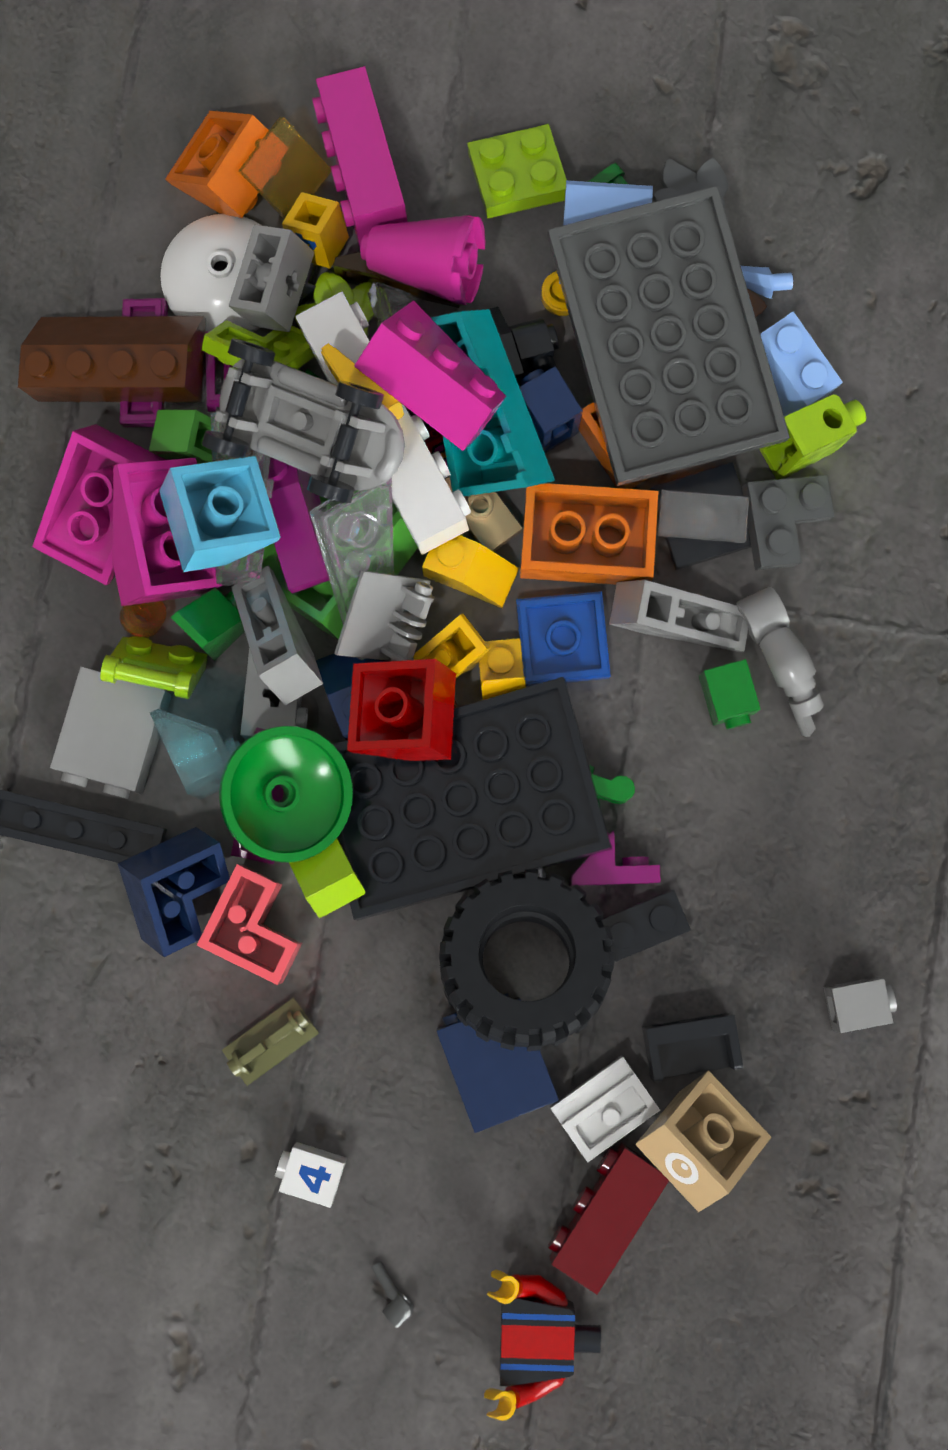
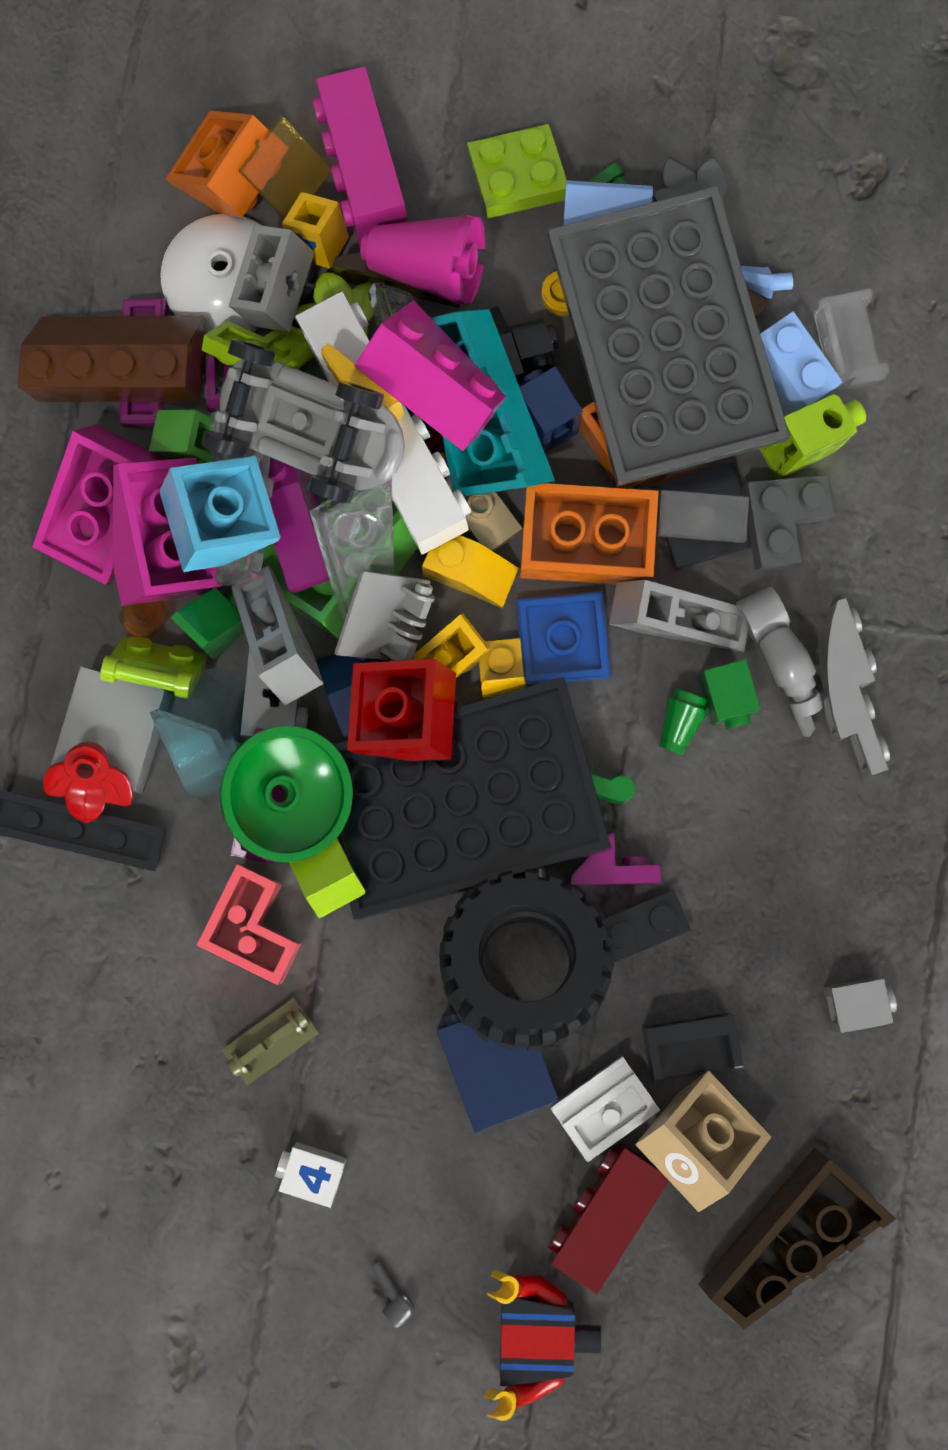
dark blue brick [118,827,230,957] -> none
none -> red plate [43,741,133,823]
none -> green cone [659,687,708,755]
none -> dark brown wedge [698,1148,896,1329]
none -> clear panel [813,289,890,393]
none -> light grey slope [819,598,890,778]

